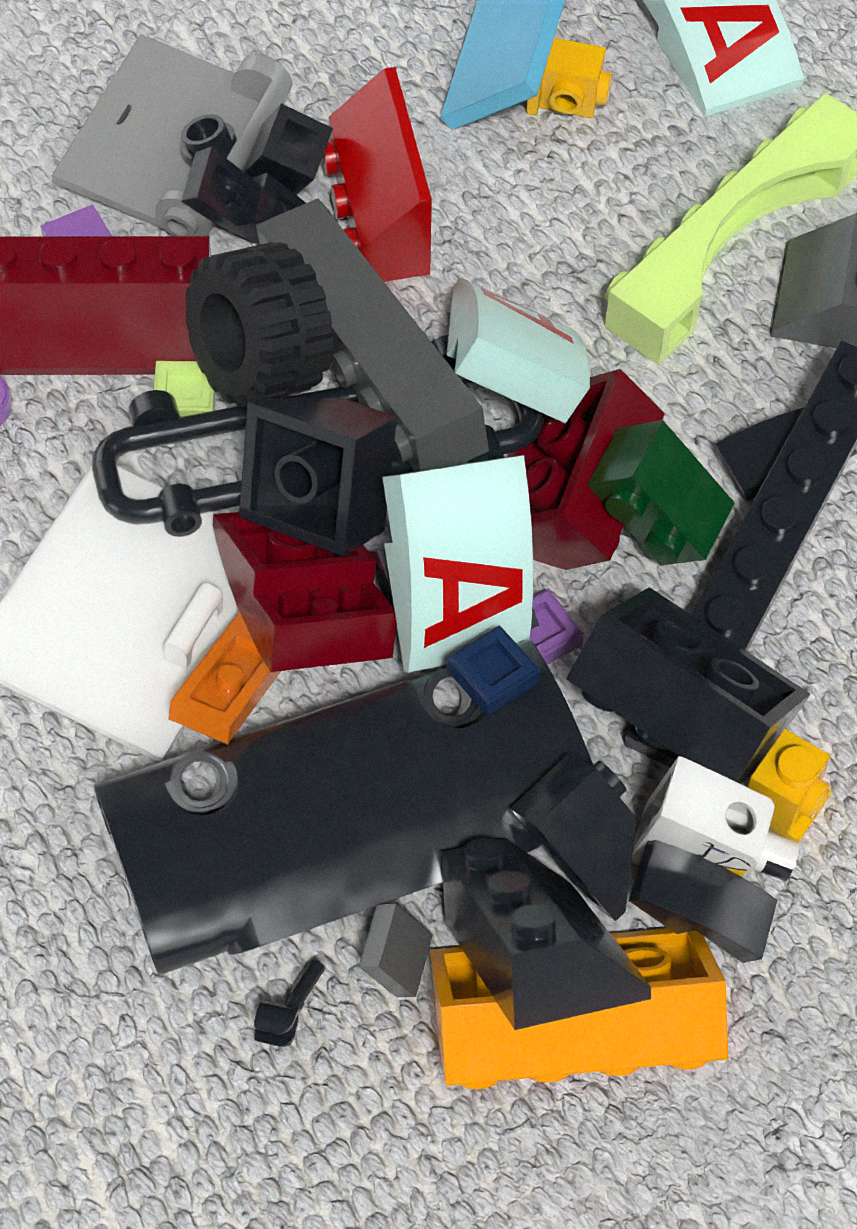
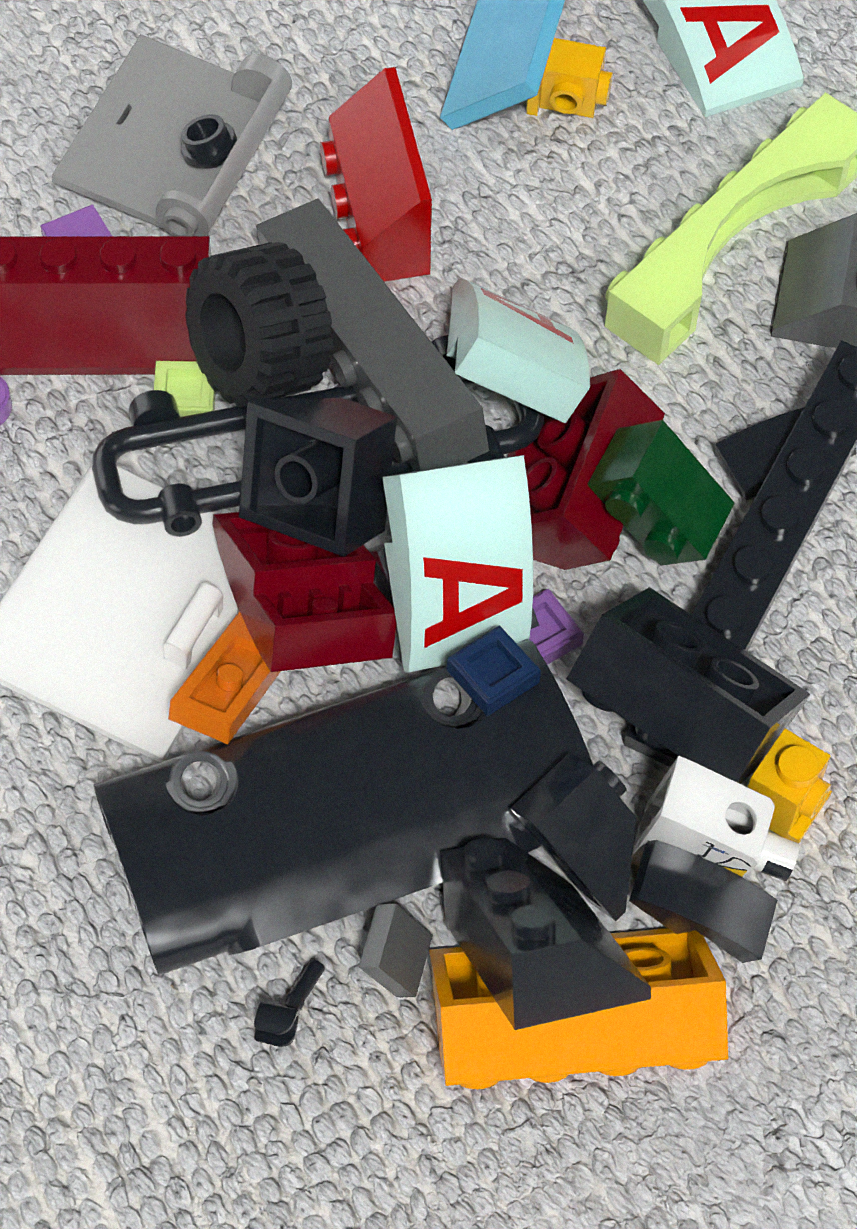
black slope [181,147,306,244] -> none
black brick [244,103,333,195] -> none

